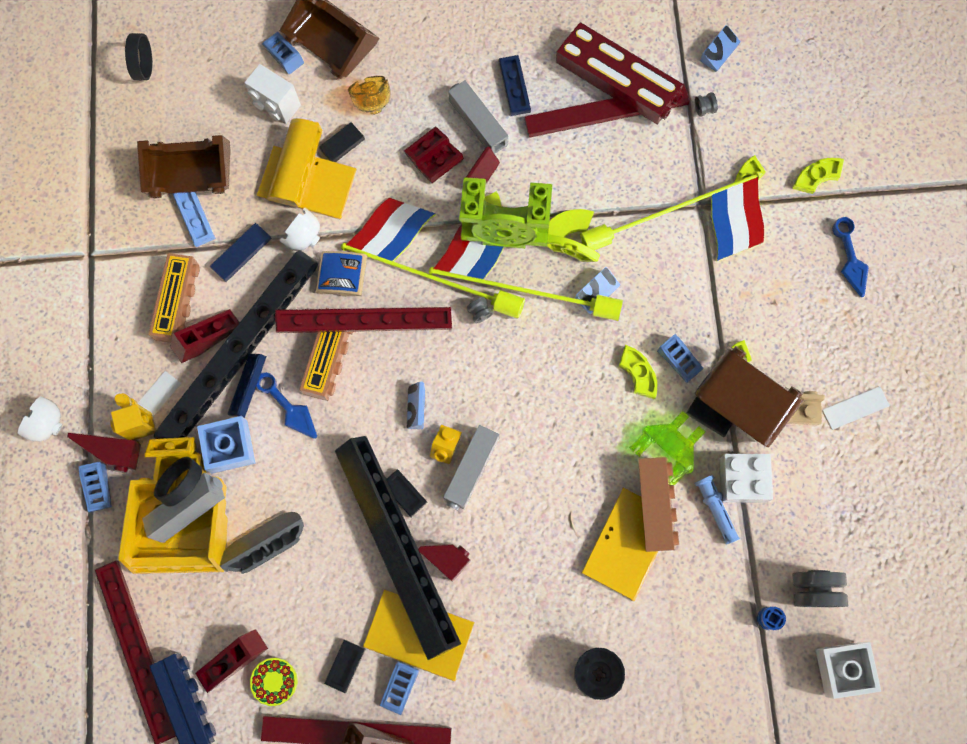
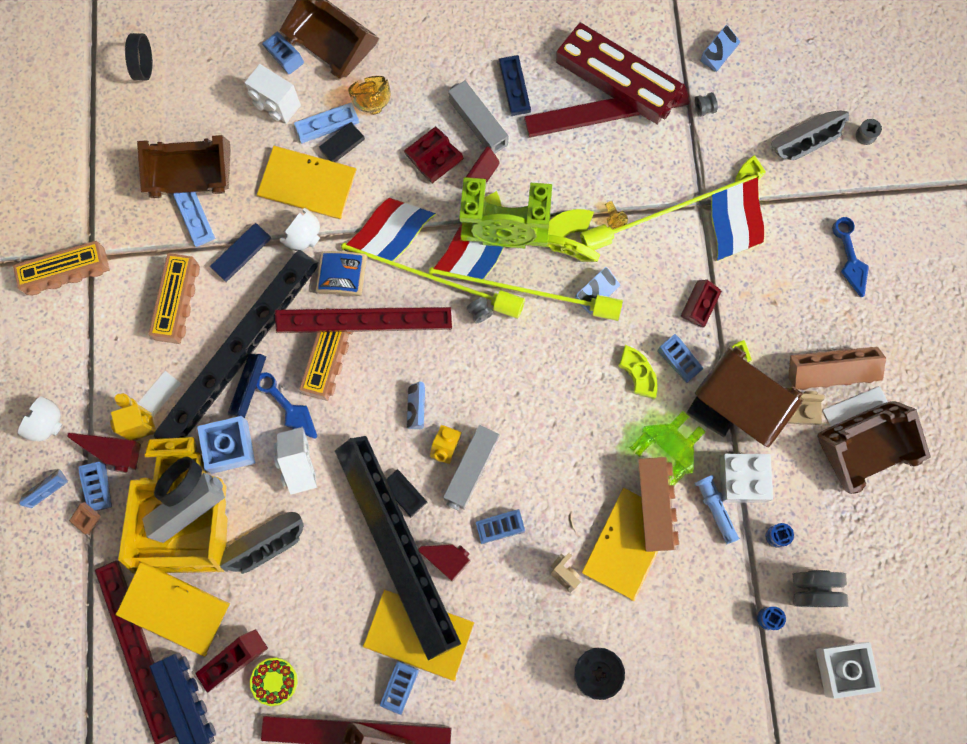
dark red slope [170,309,240,363] -> none
yellow brick [267,118,323,208] -> none
black tile [324,639,366,693] -> none
neon yellow tile [792,158,844,194] -> none
none -> brick [13,240,110,296]
none -> medium blue slope [19,469,68,508]
none -> nougat tile [69,502,101,535]
none -> yellow container [116,562,230,657]
none -> white brick [274,427,317,495]
none -> light blue tile [294,102,359,143]
none -> medium blue slope [476,509,525,544]
none -> tan bracket [550,553,581,593]
none -> clear yellow plate [605,201,628,230]
none -> dark red slope [681,279,722,328]
none -> blue wheel [765,523,794,548]
none -> dark grey brick [771,110,849,160]
none -> nougat brick [788,346,886,390]
none -> reddish brown windscreen [817,401,931,494]
none -> dark grey wheel [856,119,882,145]

